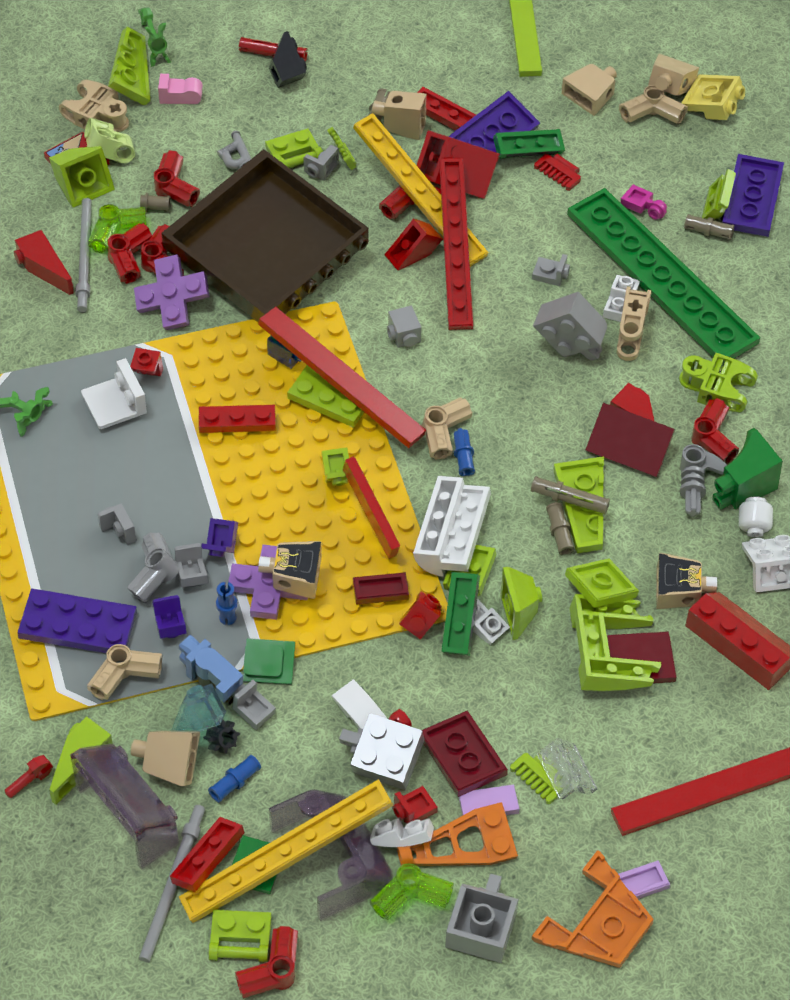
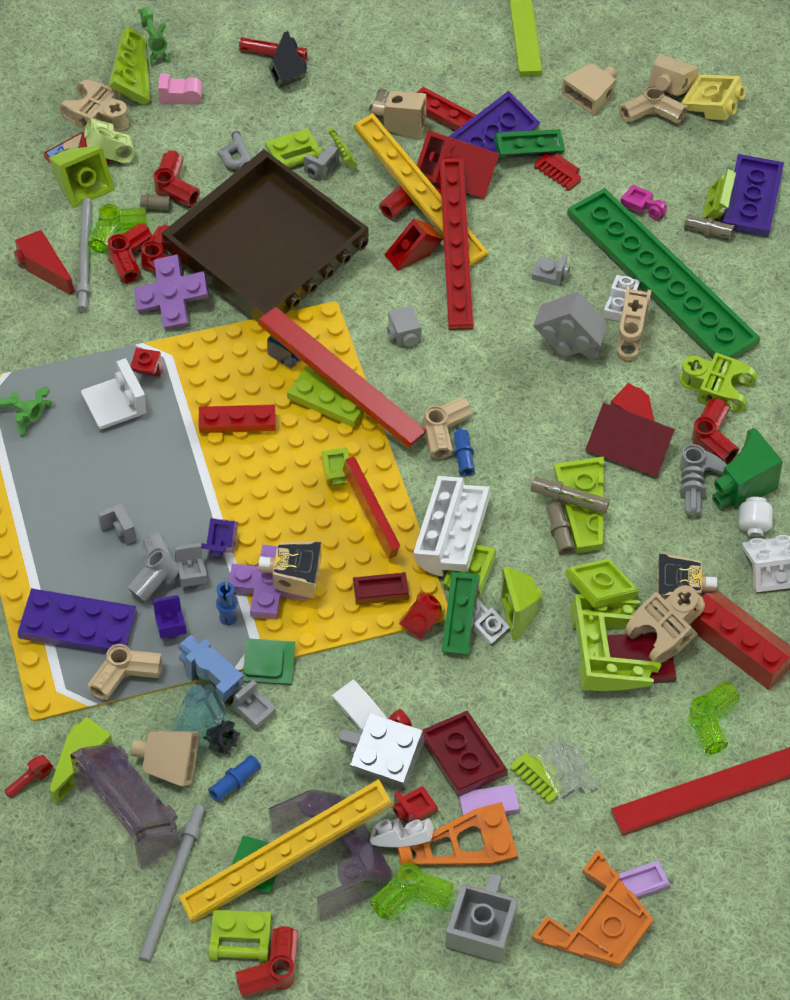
red plate [170,817,245,893] -> none
none -> tan piece [625,585,705,663]
none -> clear neon green piece [688,681,740,755]

